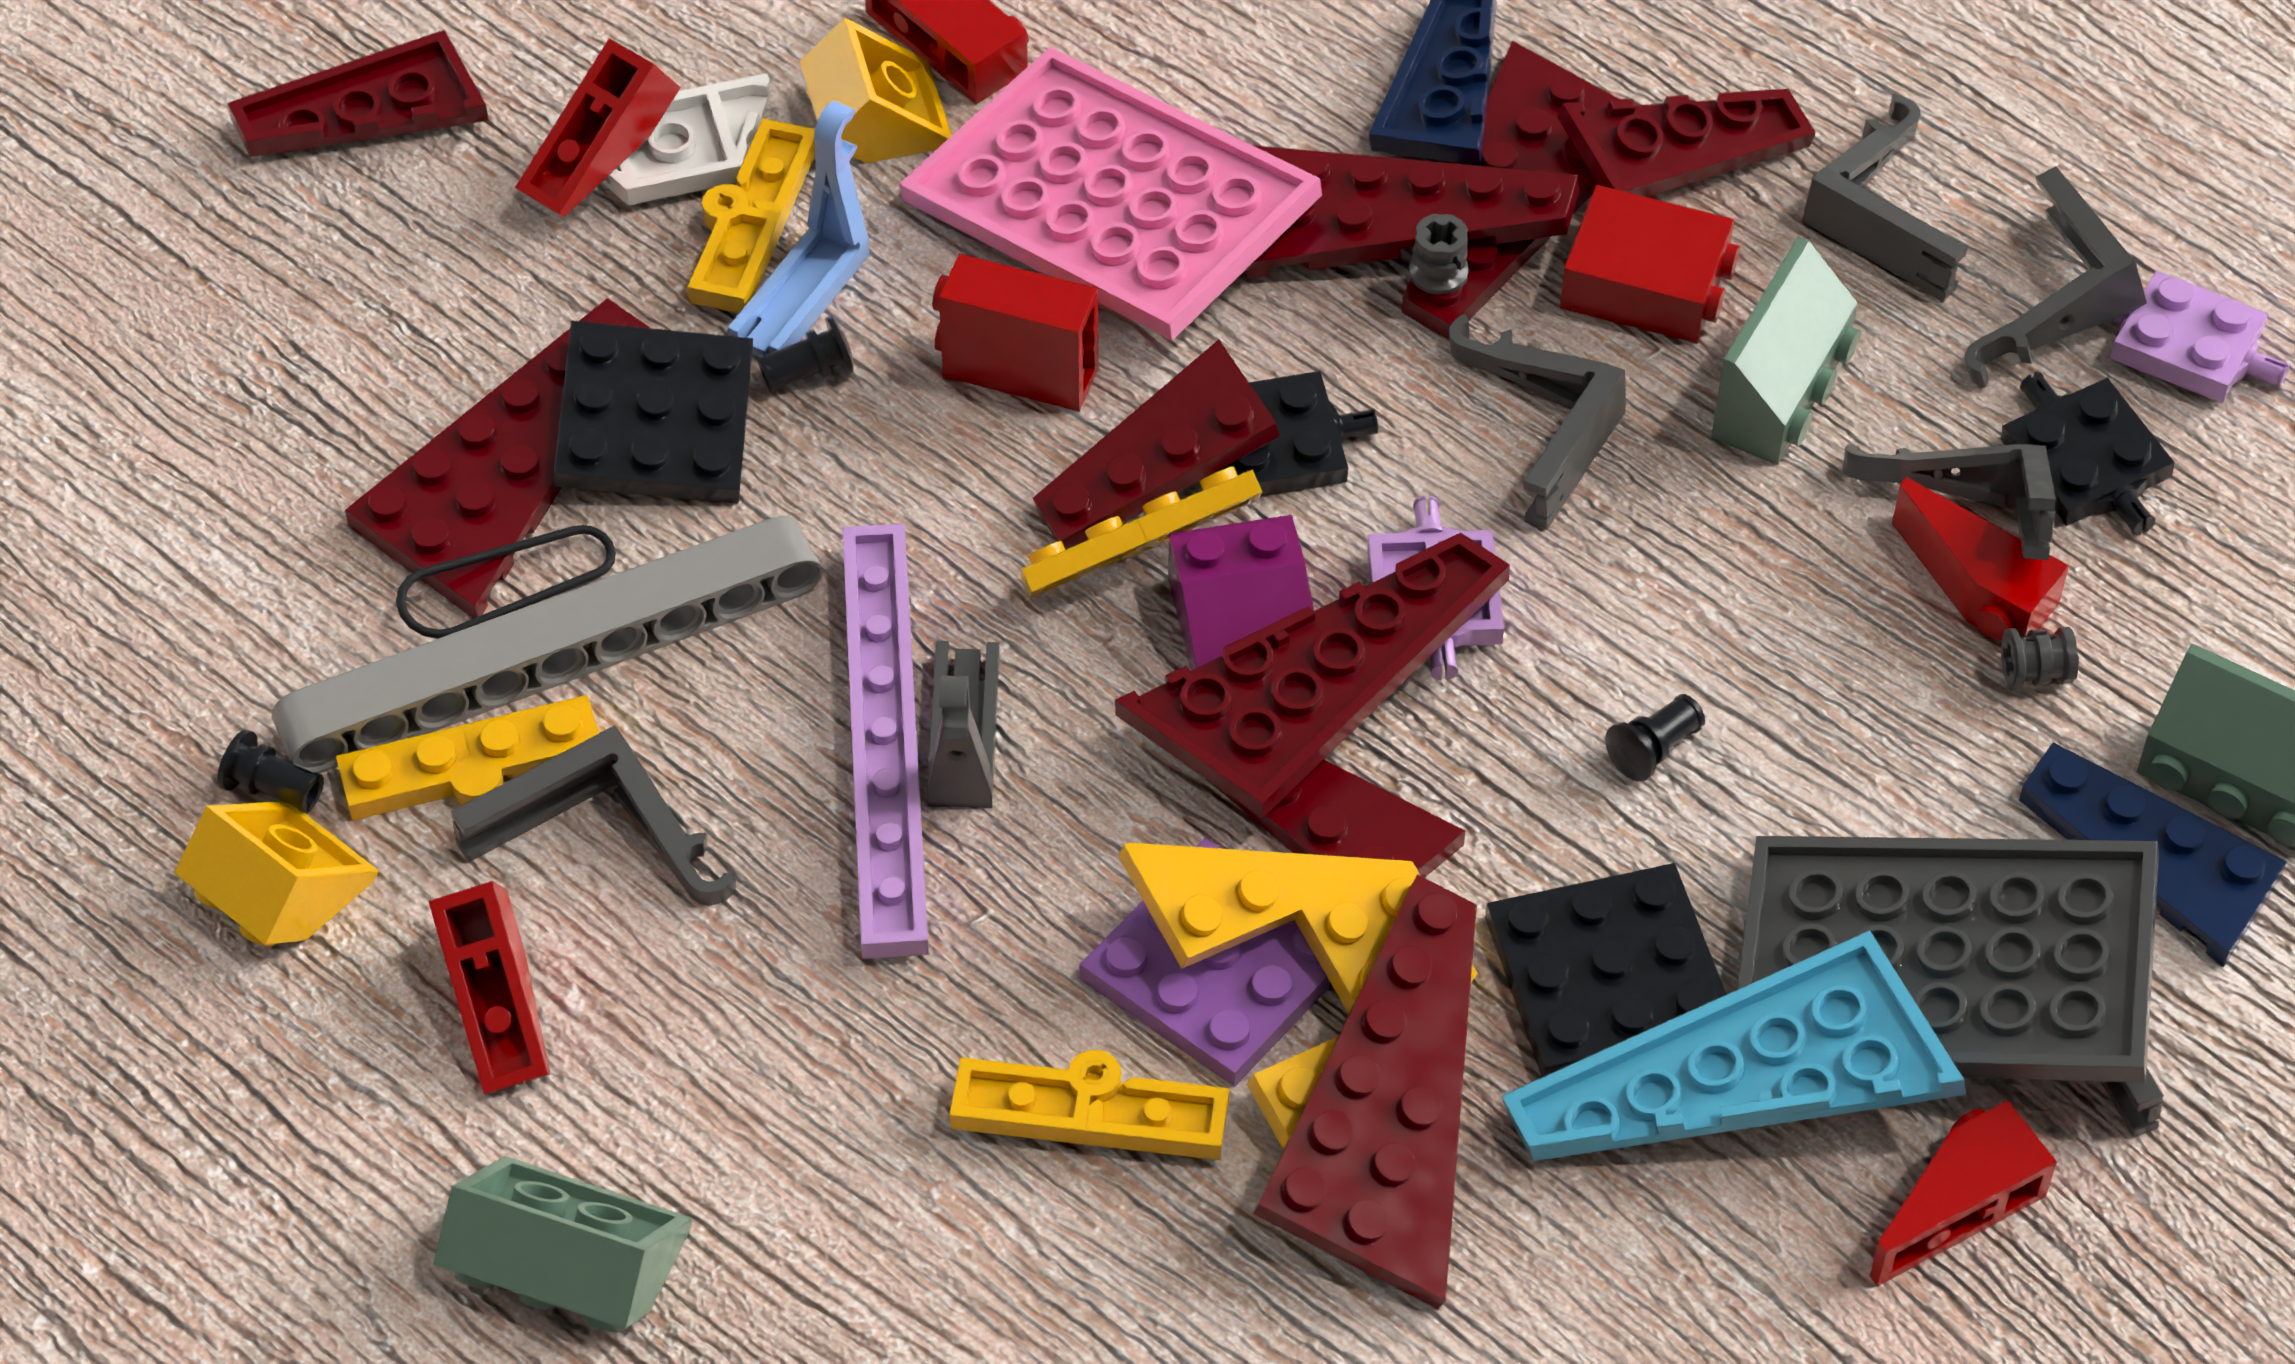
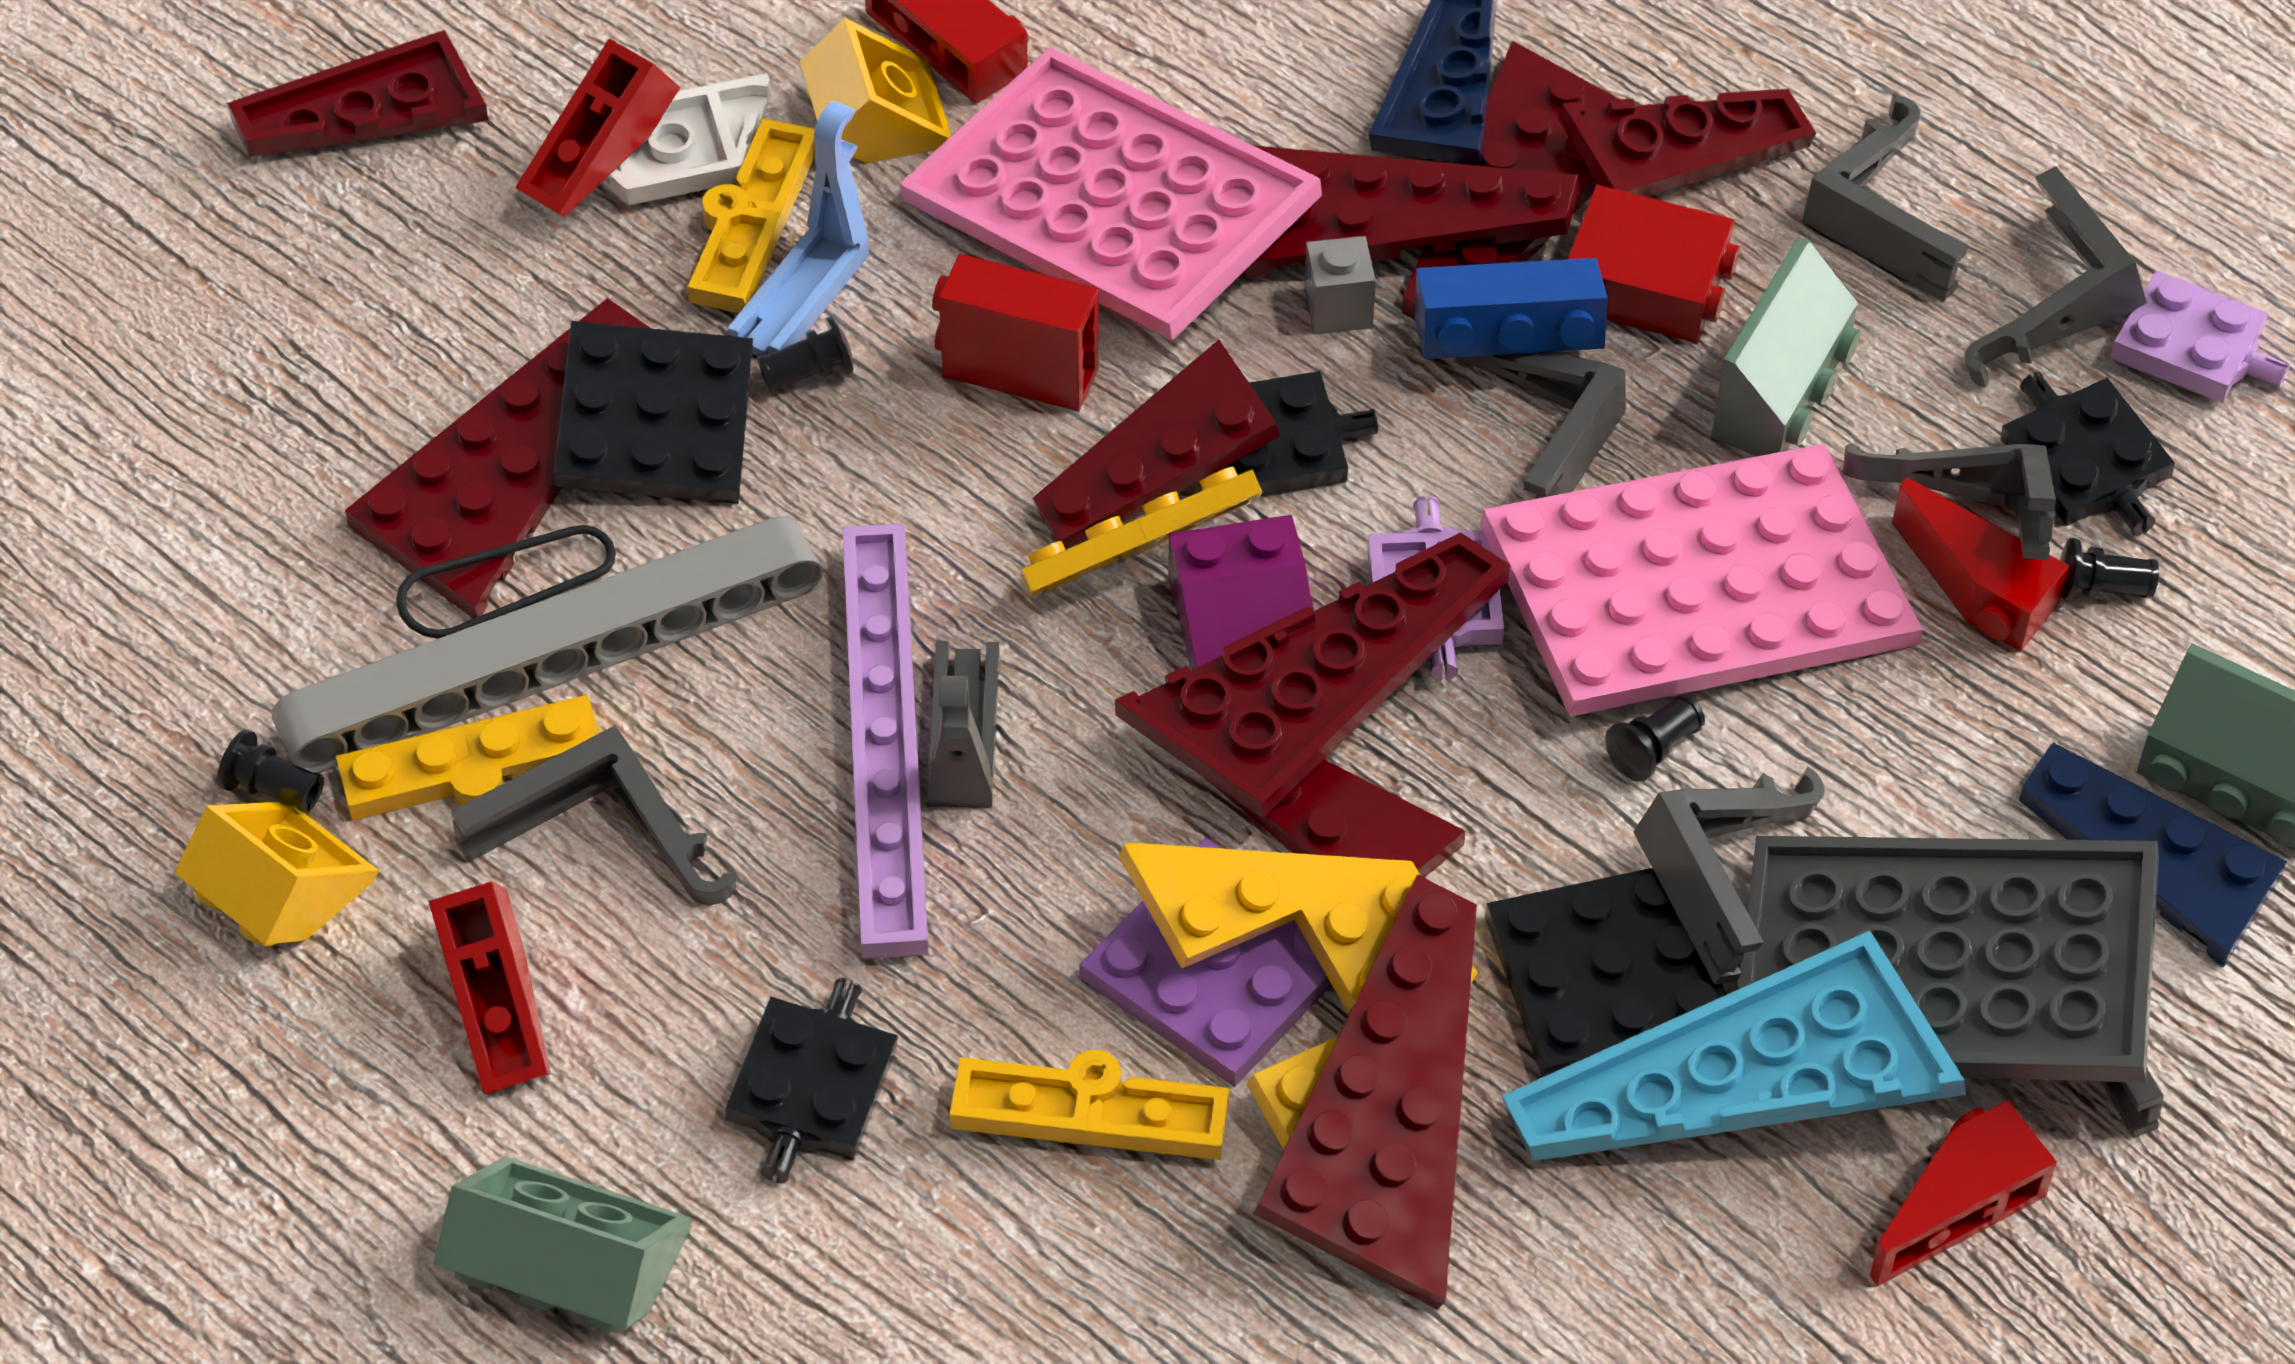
dark grey bush [1409,214,1469,295] -> none
dark grey bush [2001,627,2079,691] -> none
none -> black plate [725,978,898,1184]
none -> light grey brick [1304,236,1376,334]
none -> blue brick [1415,258,1608,359]
none -> bright pink plate [1480,444,1924,717]
none -> dark grey hinge [1633,766,1825,985]
none -> black pin [2060,538,2159,600]

